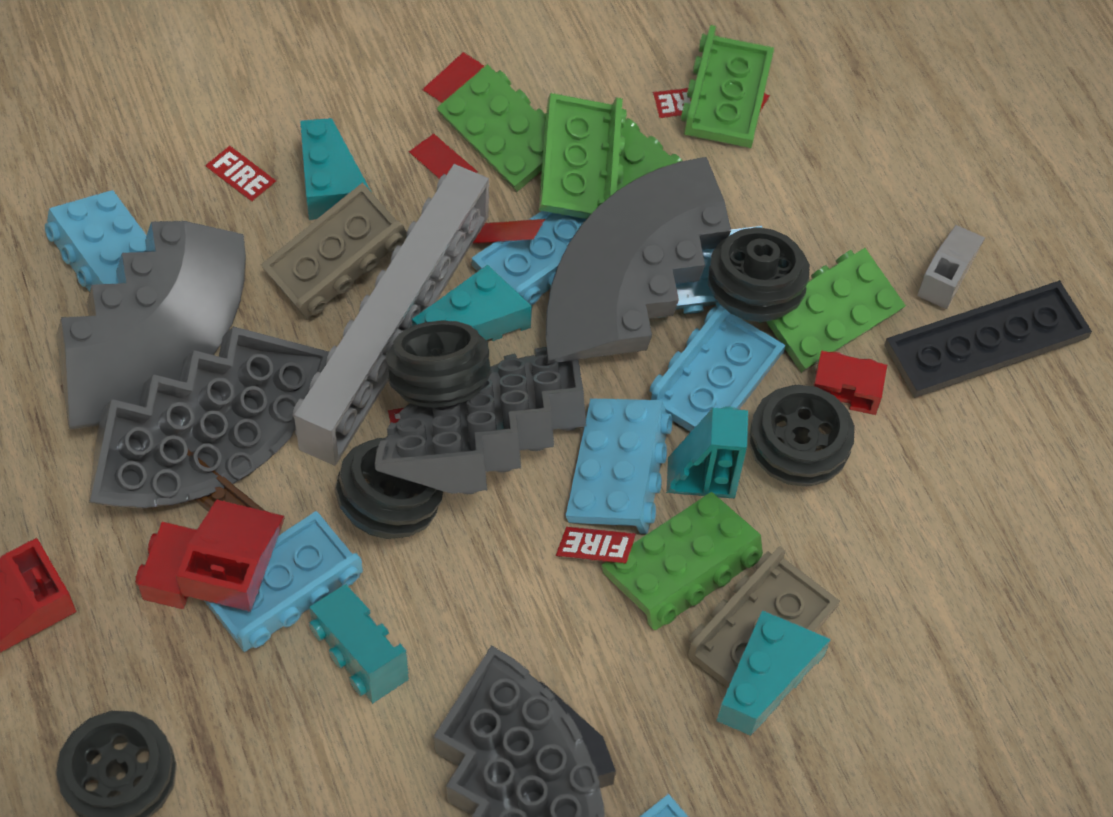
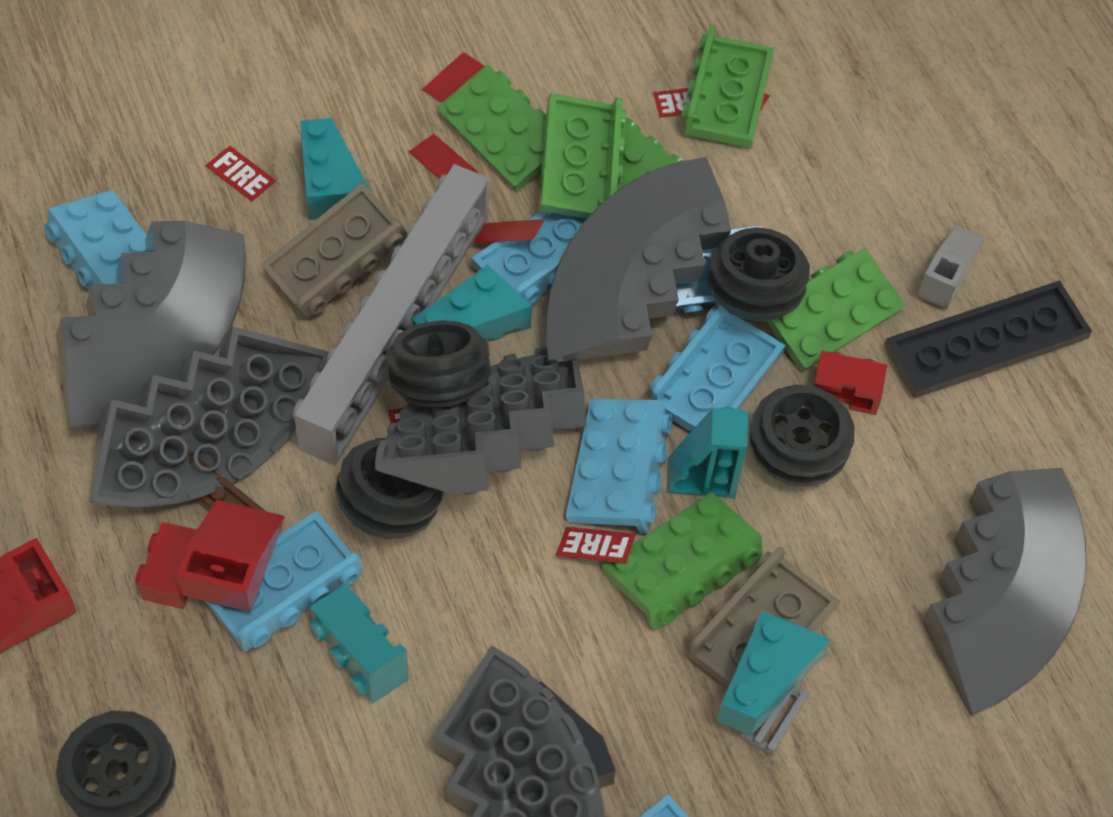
none -> light grey tile [740,687,809,756]
none -> dark grey brick [923,468,1087,716]

